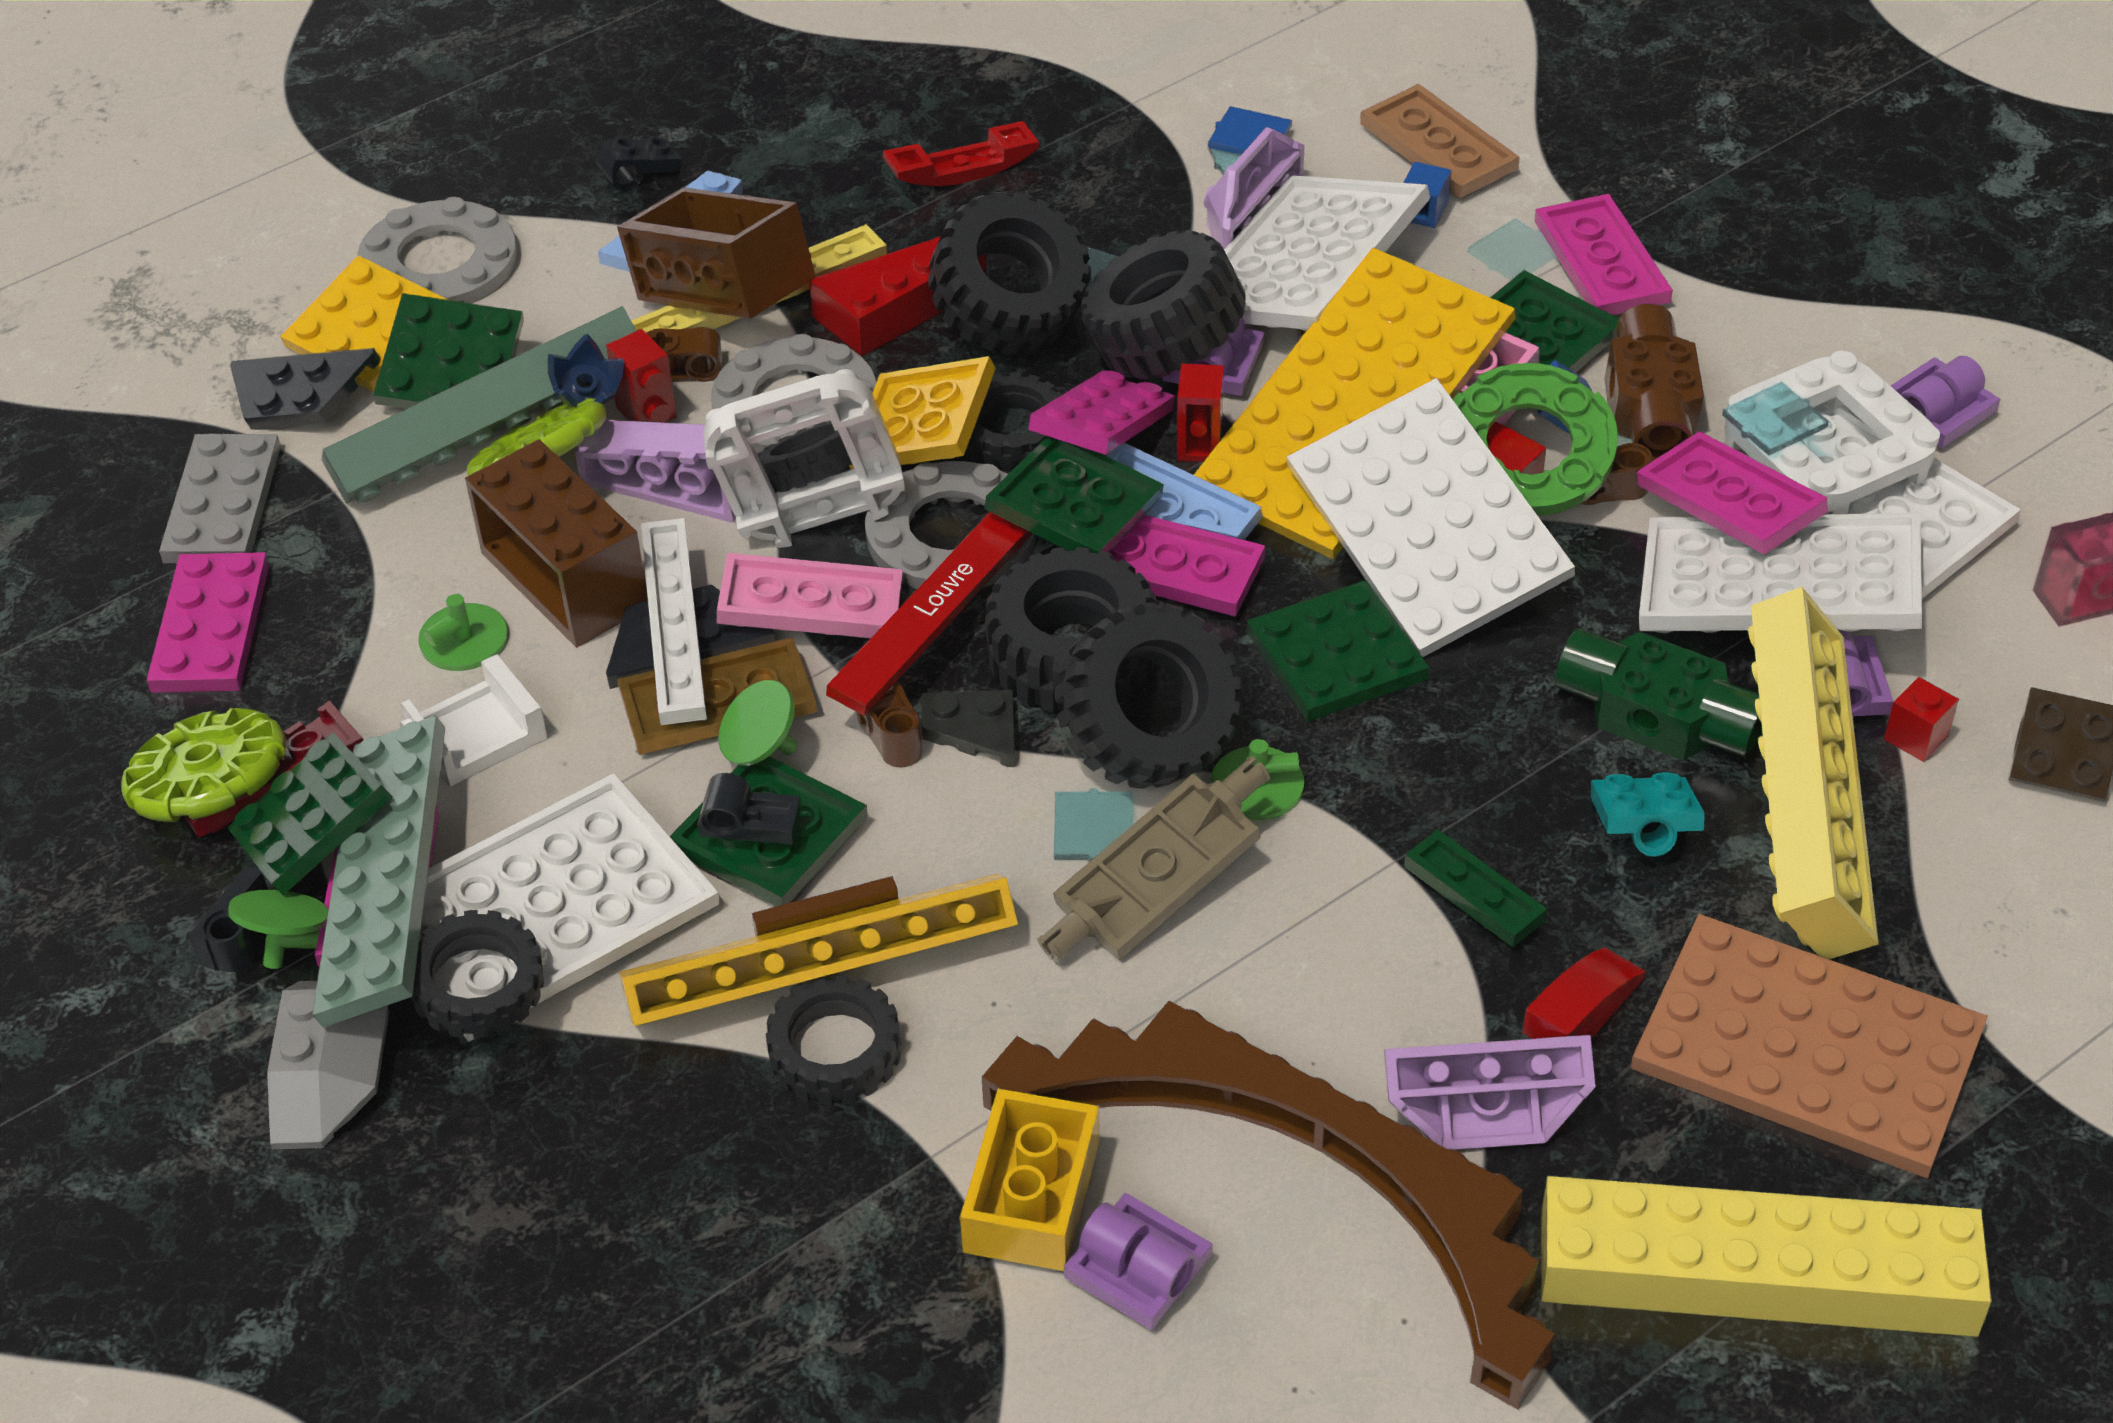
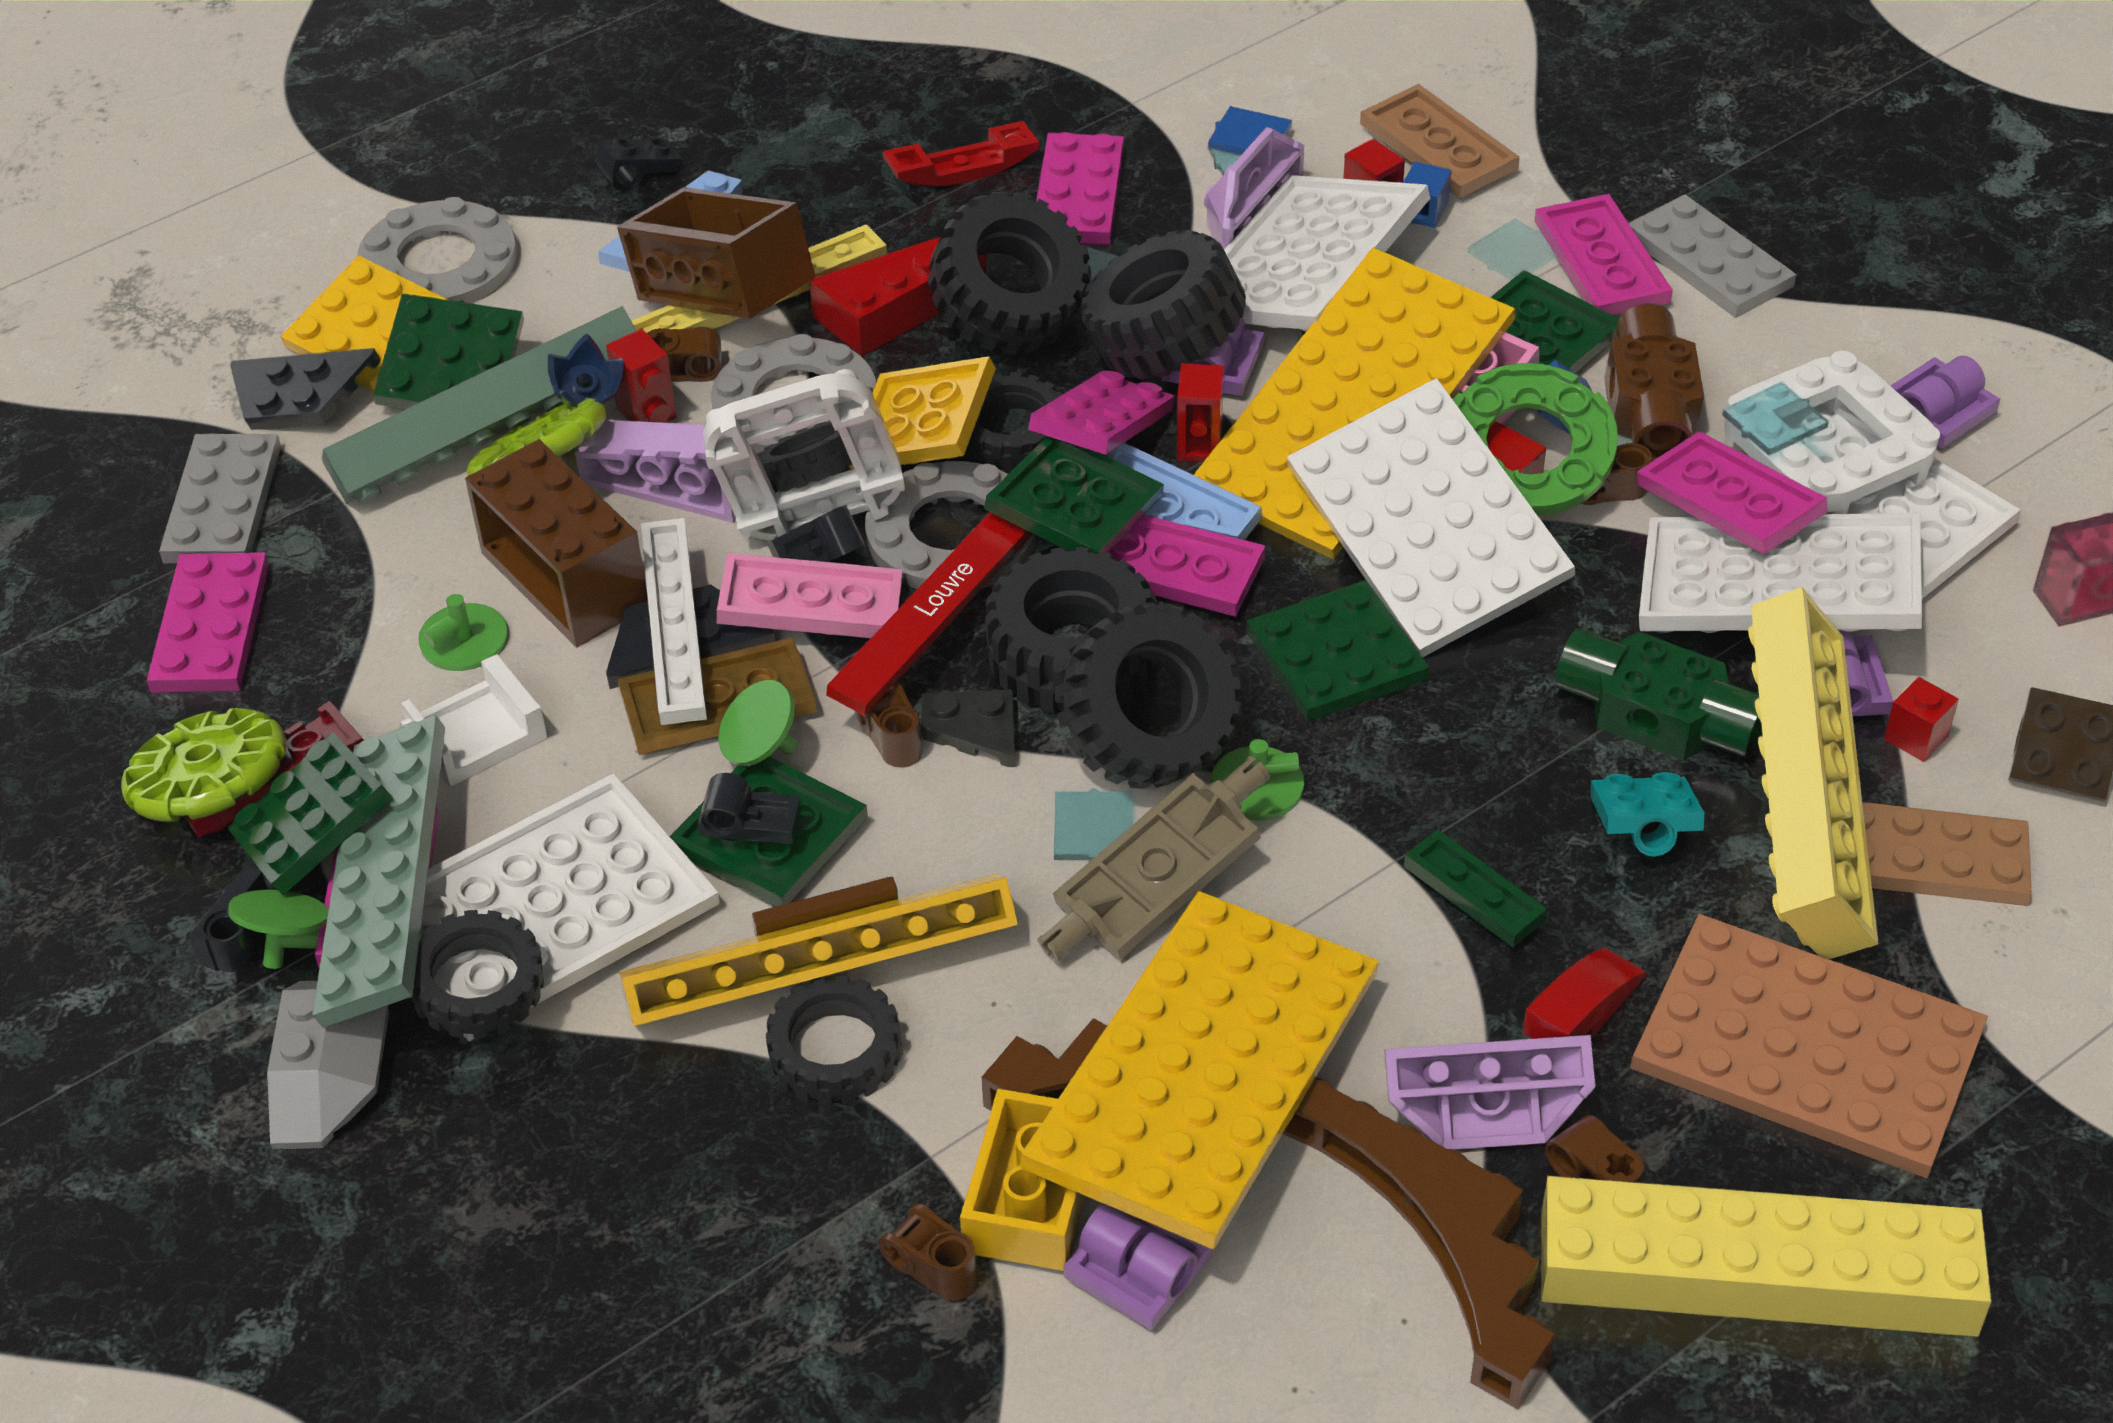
none -> black plate [766,505,865,562]
none -> reddish brown piece [878,1203,978,1301]
none -> yellow plate [1020,891,1379,1250]
none -> dark pink plate [1036,132,1124,245]
none -> red brick [1343,138,1405,183]
none -> reddish brown piece [1545,1115,1644,1183]
none -> light grey plate [1629,194,1796,318]
none -> medium nougat plate [1862,802,2032,906]

